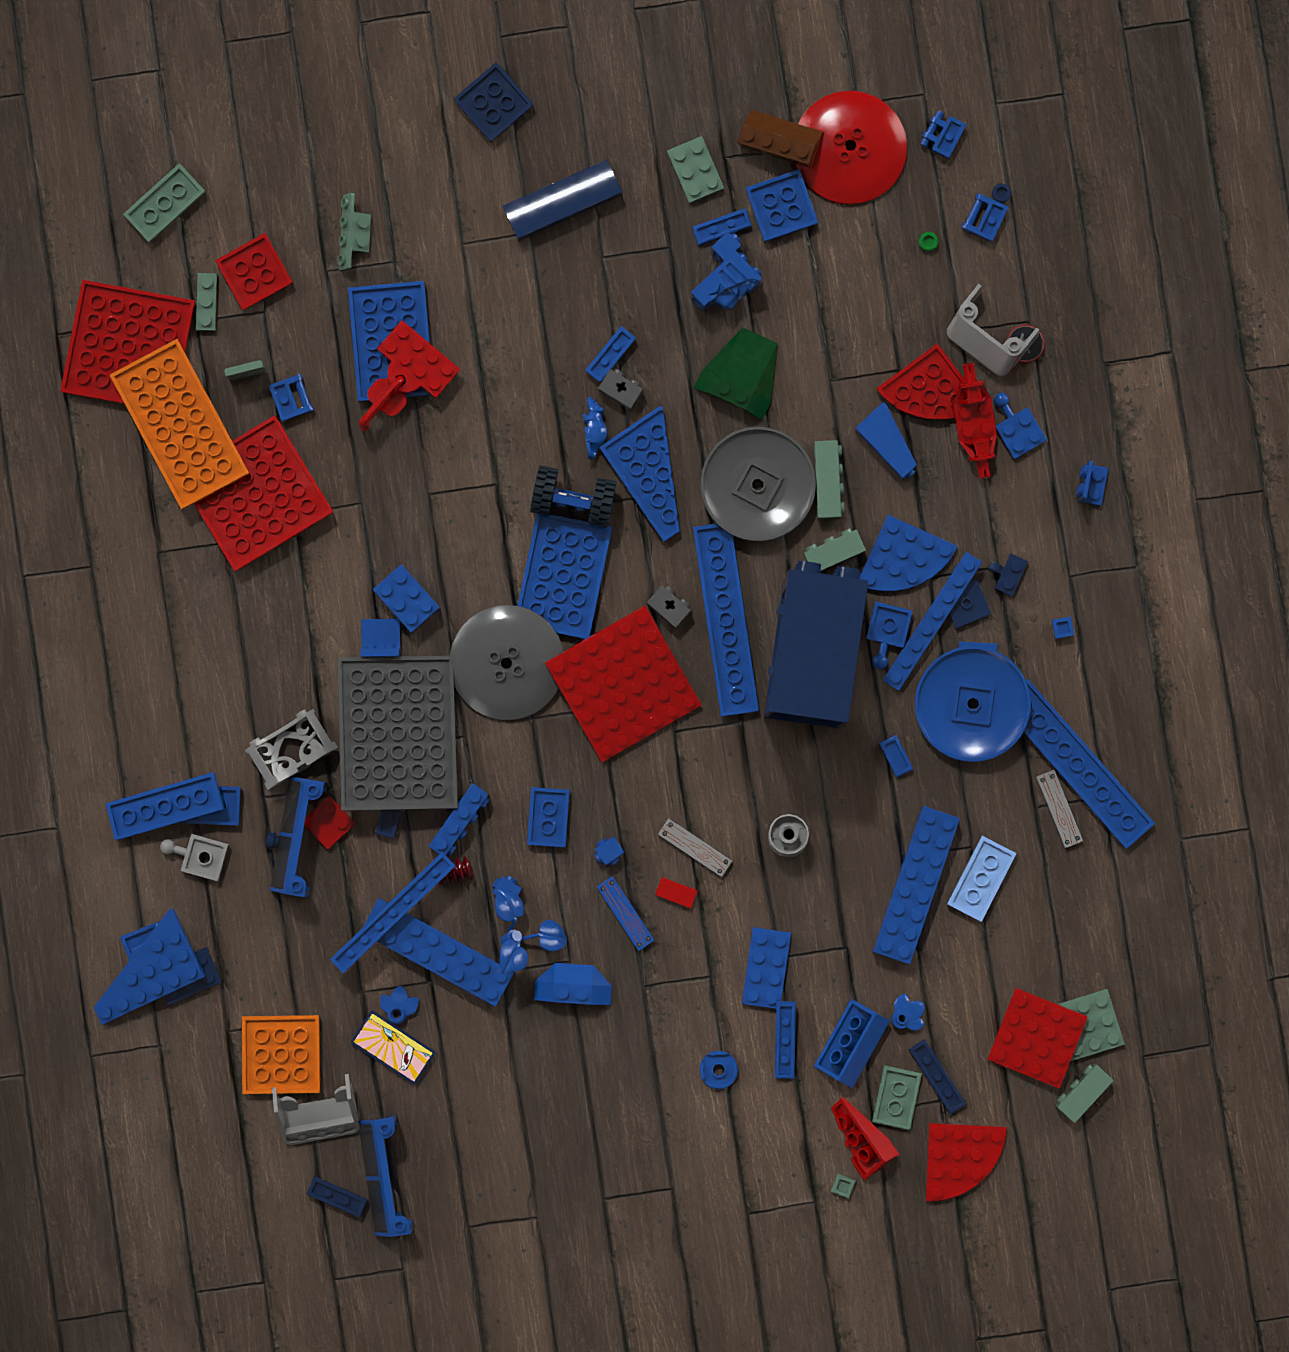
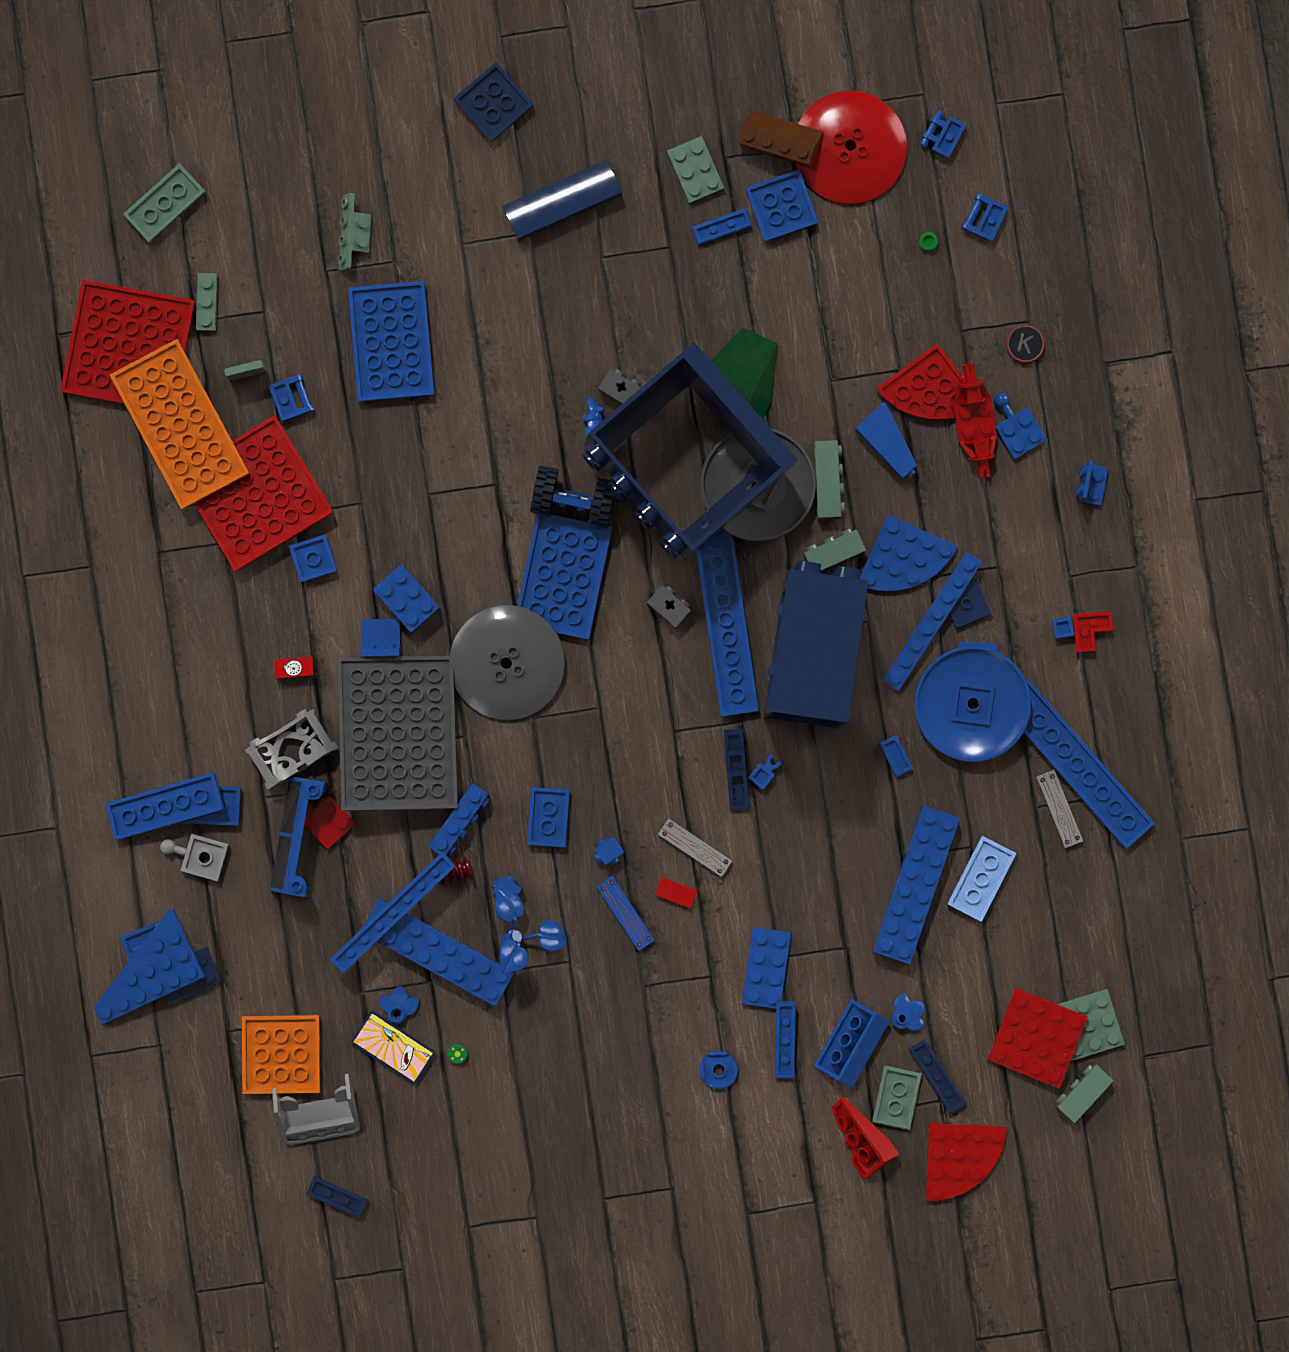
red plate [215,233,293,311] -> none
dark blue plate [265,832,279,850] -> none
red plate [358,320,460,431] -> none
windscreen [359,1114,414,1237] -> none
dark blue plate [375,810,402,839] -> none
blue wedge [534,963,612,1005] -> none
red plate [545,605,701,762] -> none
blue plate [585,326,636,383] -> none
blue wing [599,406,680,542] -> none
blue brick [690,232,762,312] -> none
light grey wheel [768,814,809,858] -> none
sand green tile [831,1173,856,1199] -> none
blue plate [866,601,913,670] -> none
light grey windscreen [947,284,1039,377] -> none
dark blue plate [988,554,1028,596] -> none
dark blue tile [992,183,1011,203] -> none
none -> red slope [274,657,314,679]
none -> blue plate [289,534,337,583]
none -> green tile [448,1044,467,1064]
none -> dark blue door [582,342,798,561]
none -> dark blue slope [723,729,749,810]
none -> blue plate [748,754,781,790]
none -> red plate [1073,611,1113,653]

